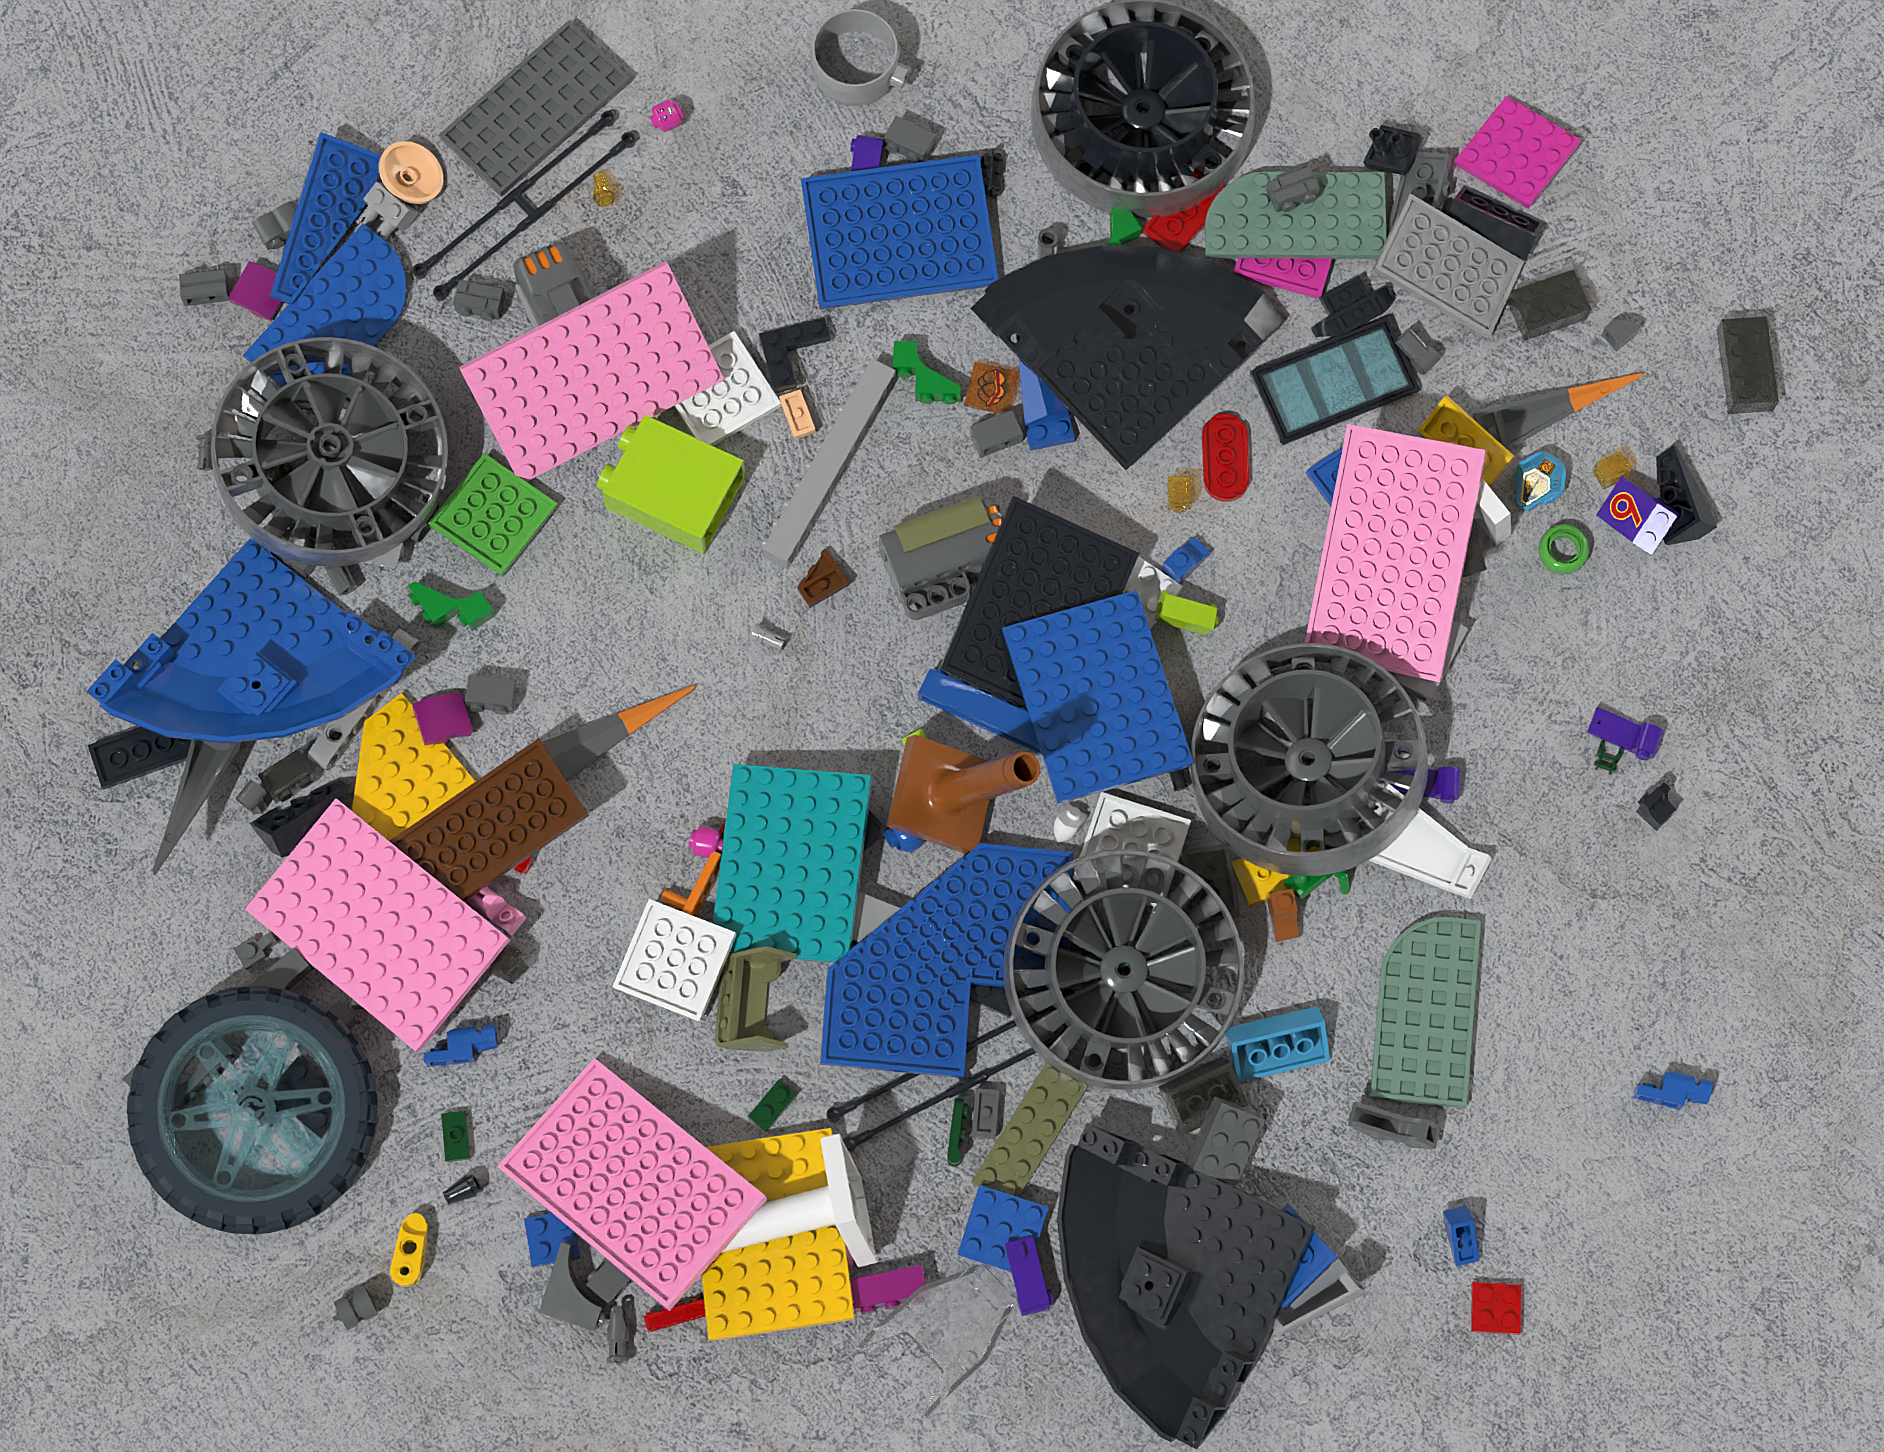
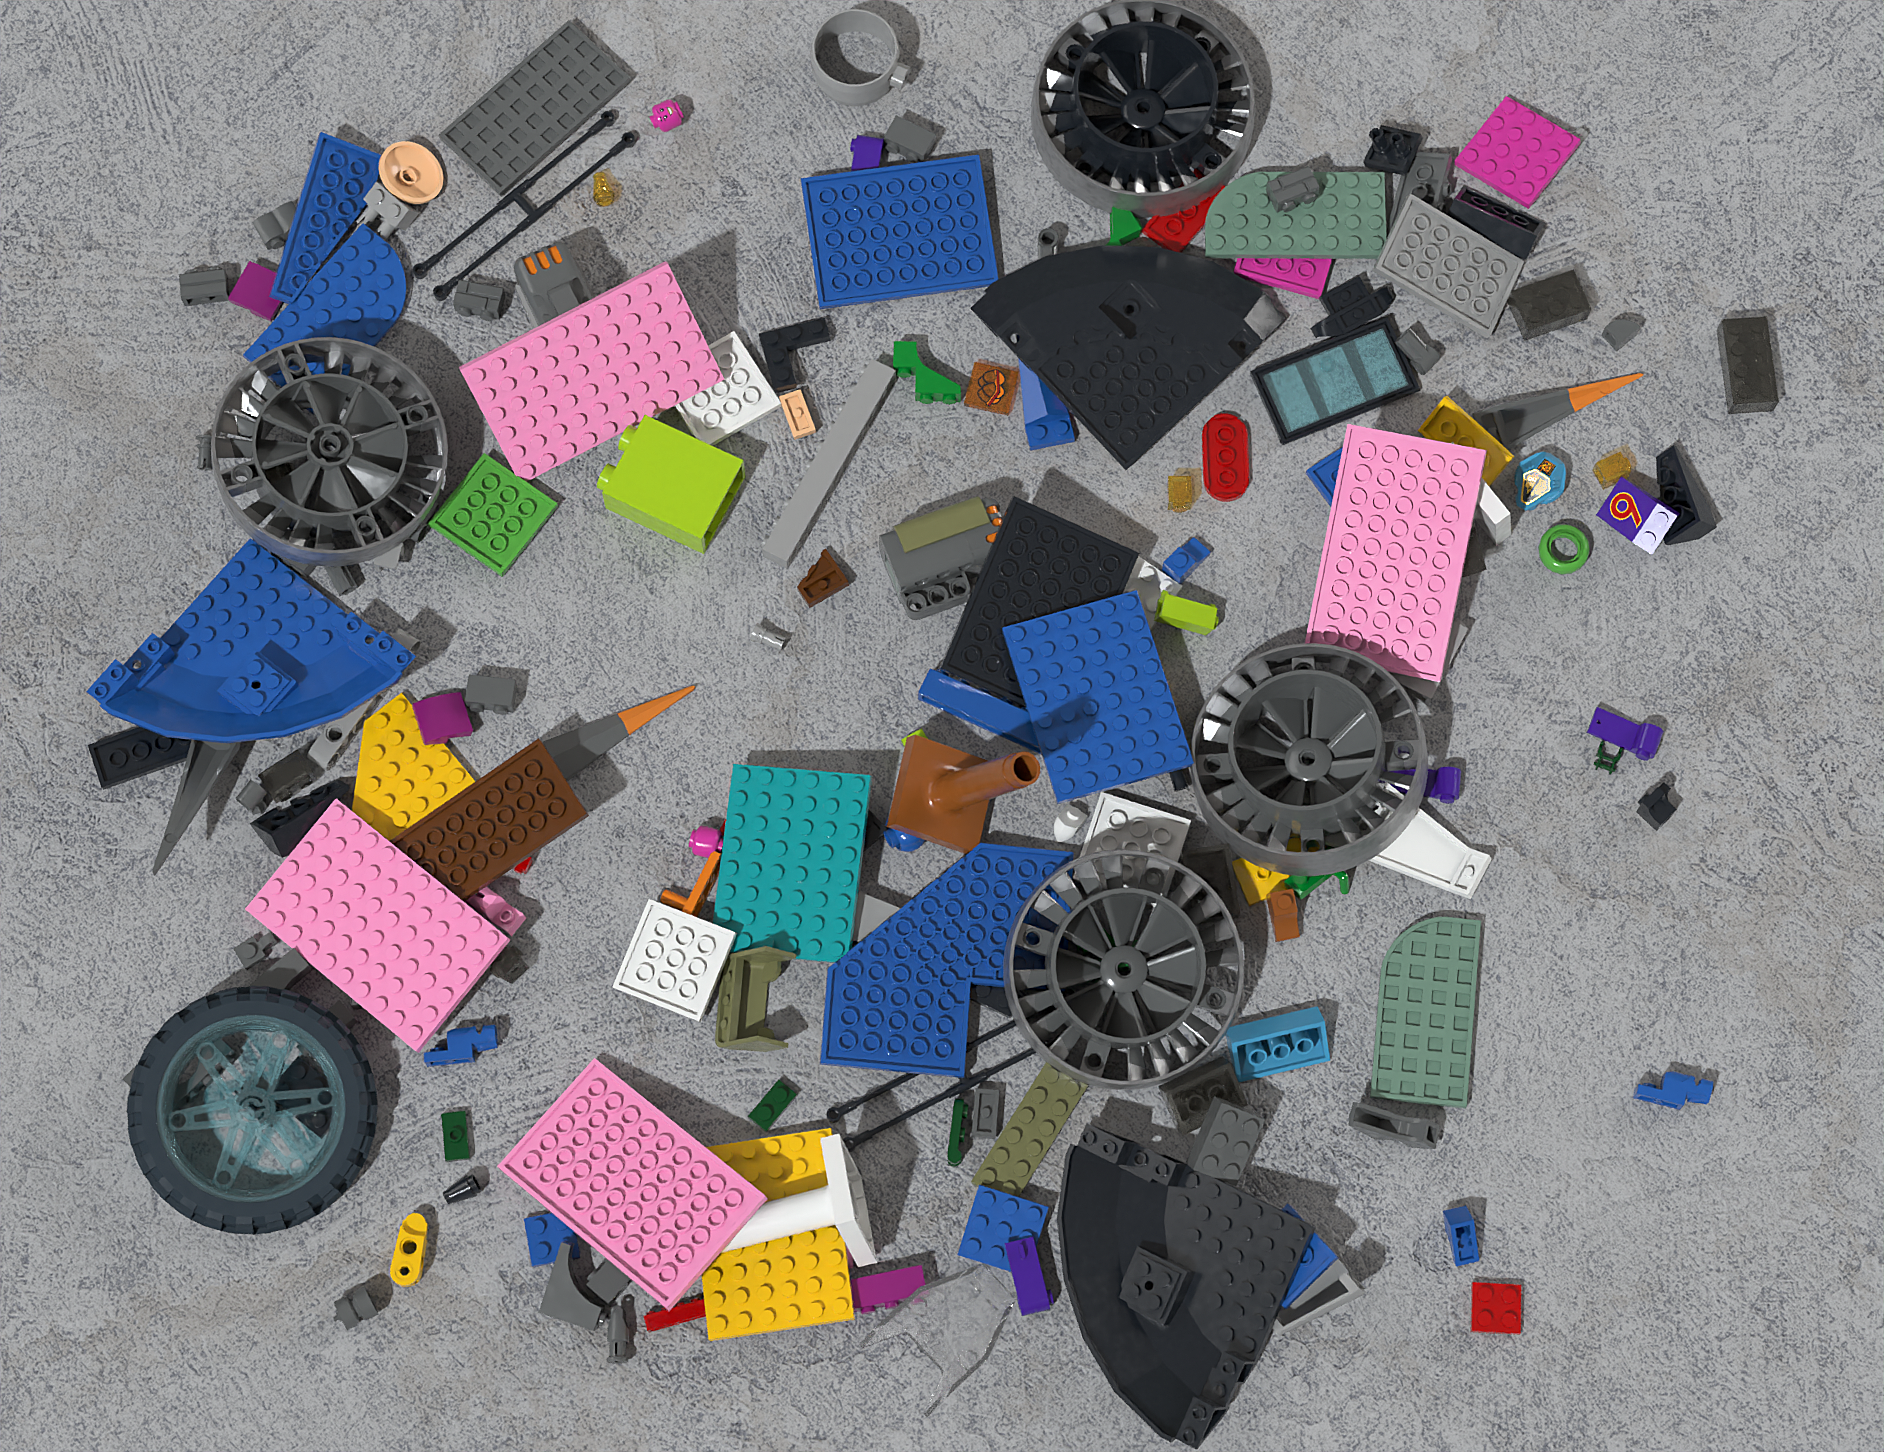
green arch [407,582,495,631] -> none
dark grey brick [970,410,1023,458] -> none
black hinge [980,148,1004,198] -> none

